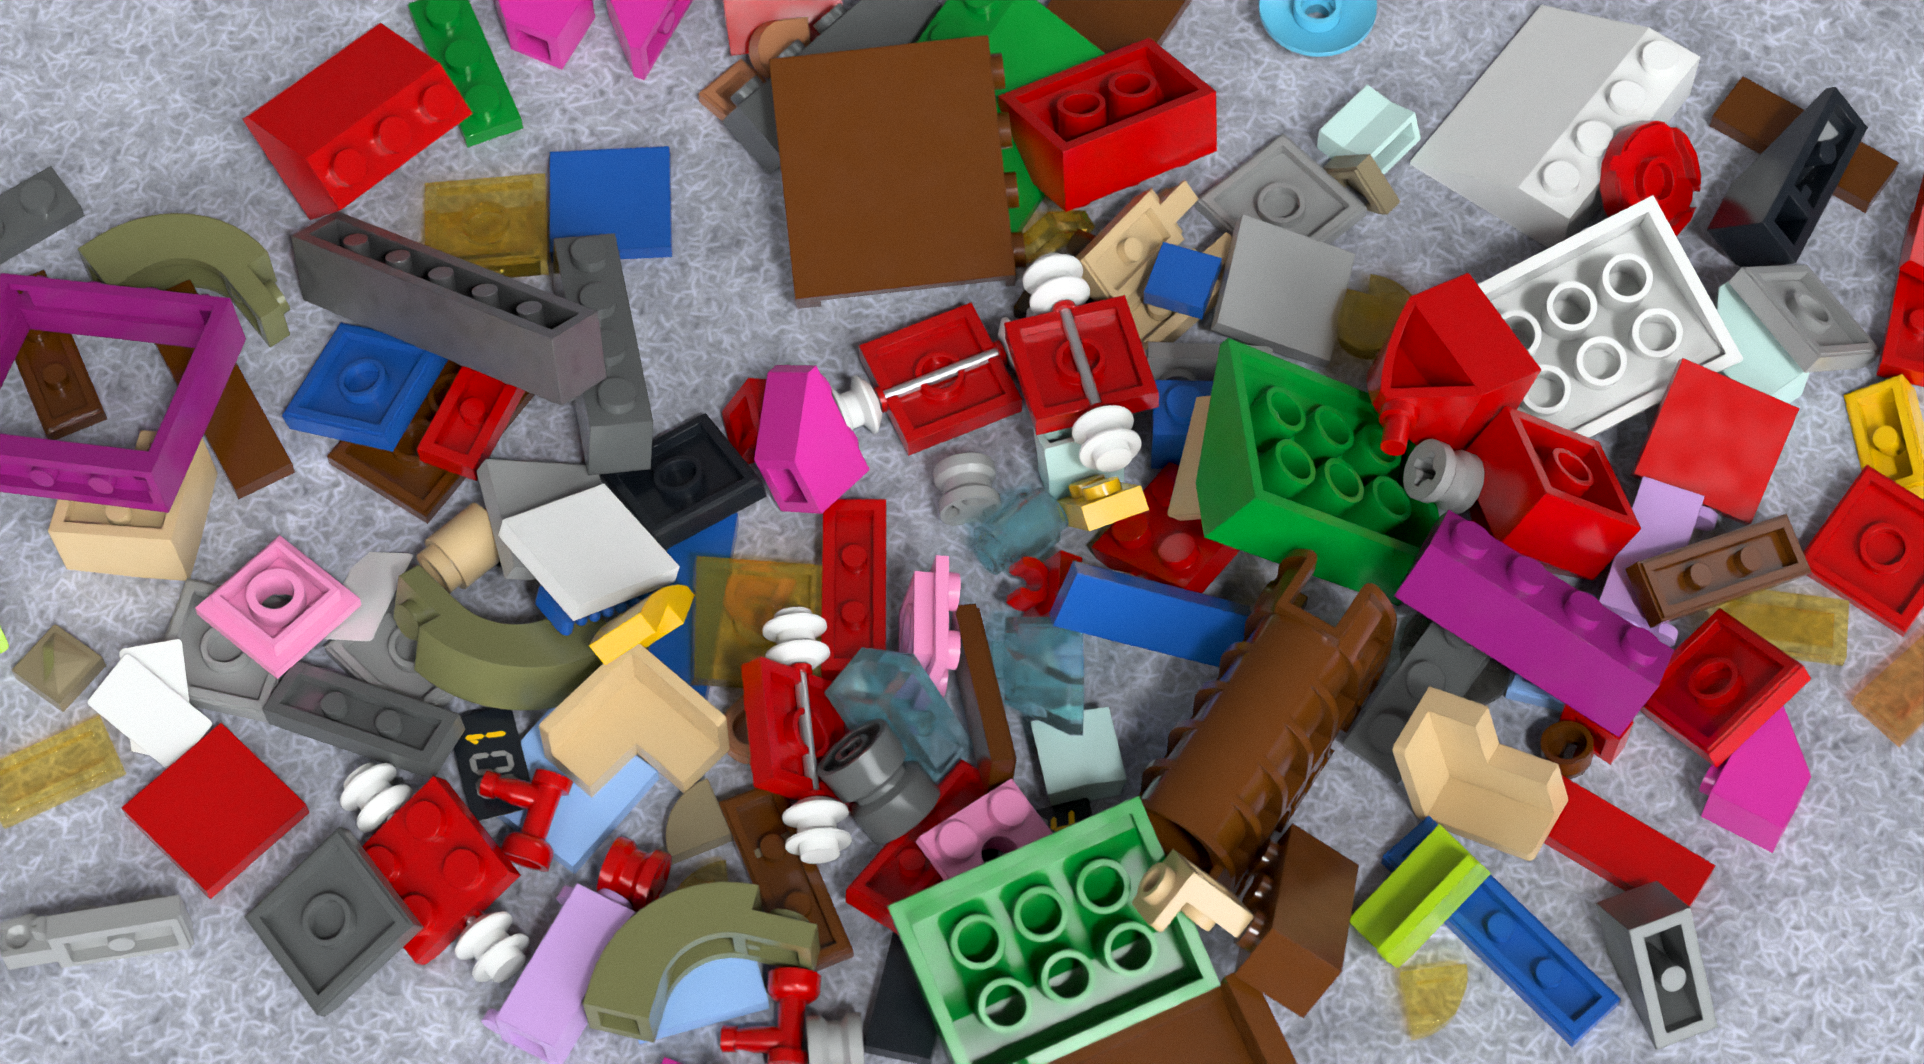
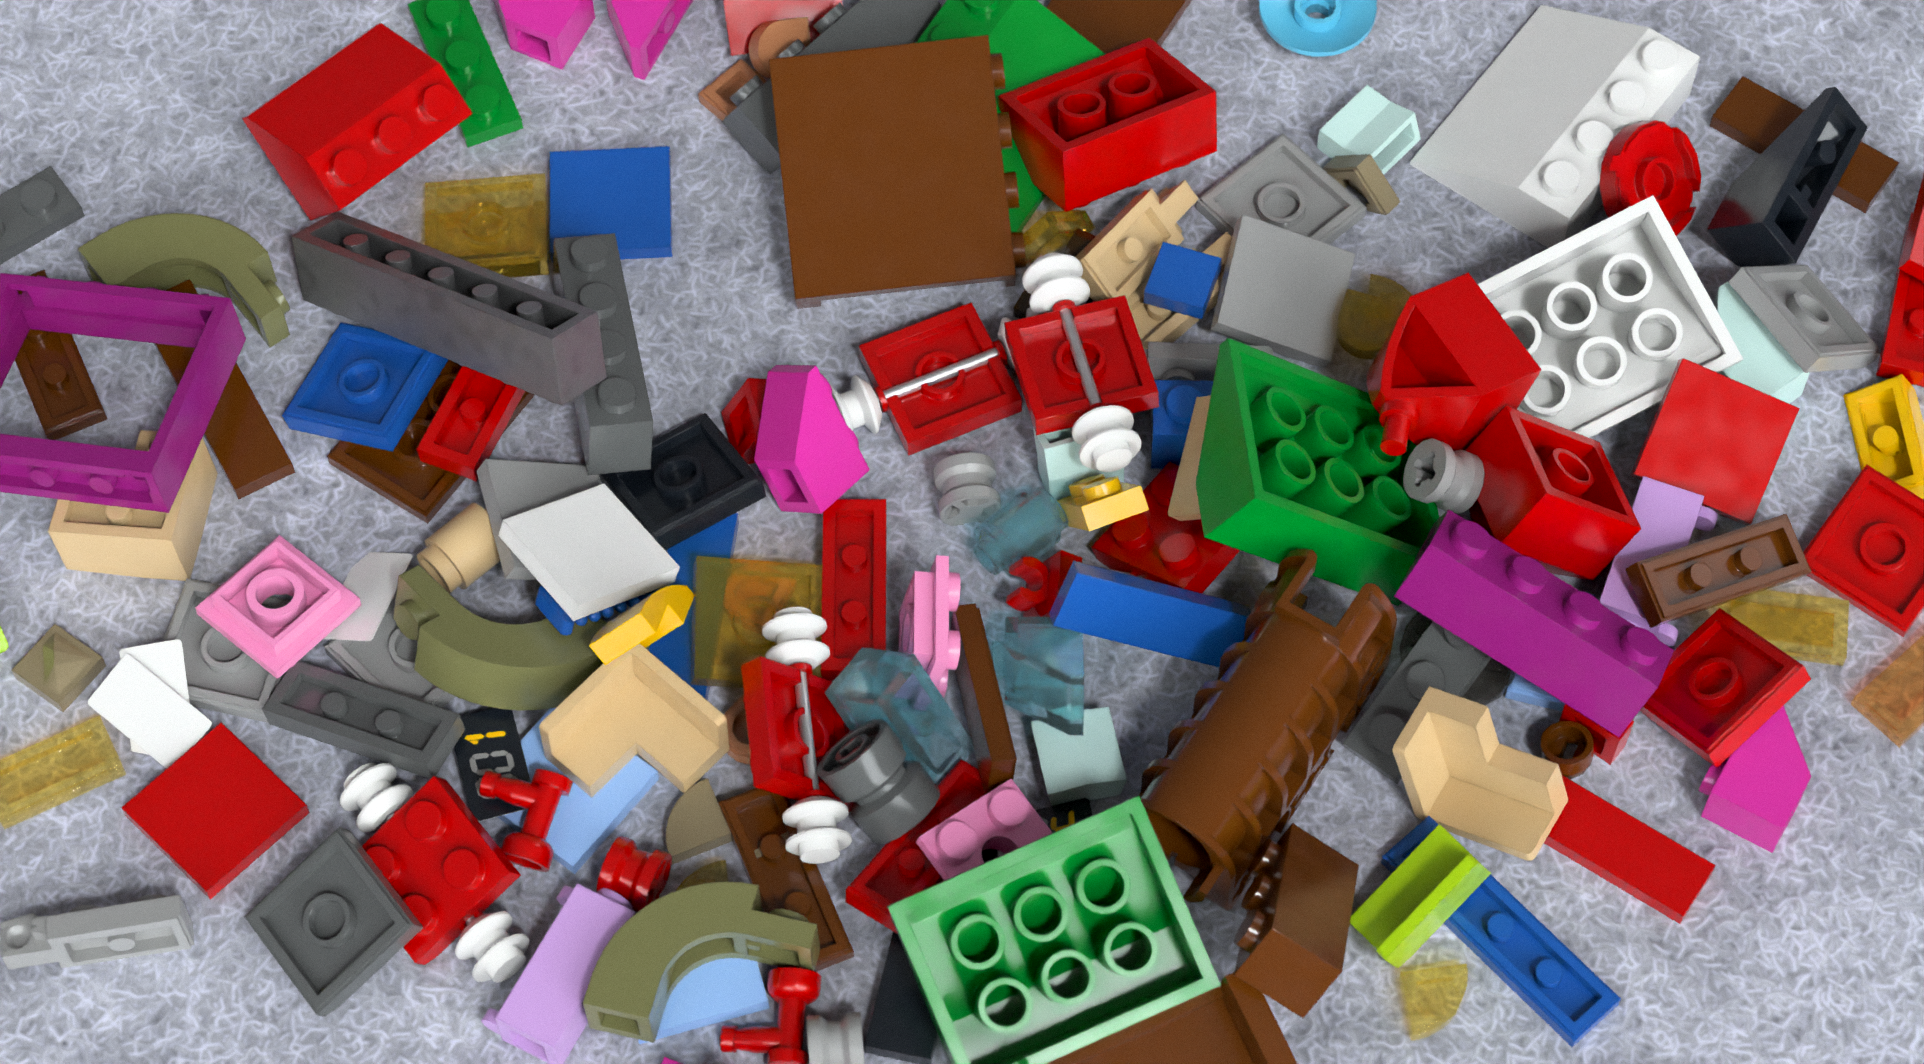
tan bracket [1132,849,1254,938] -> none
dark grey slope [1596,880,1718,1050] -> none

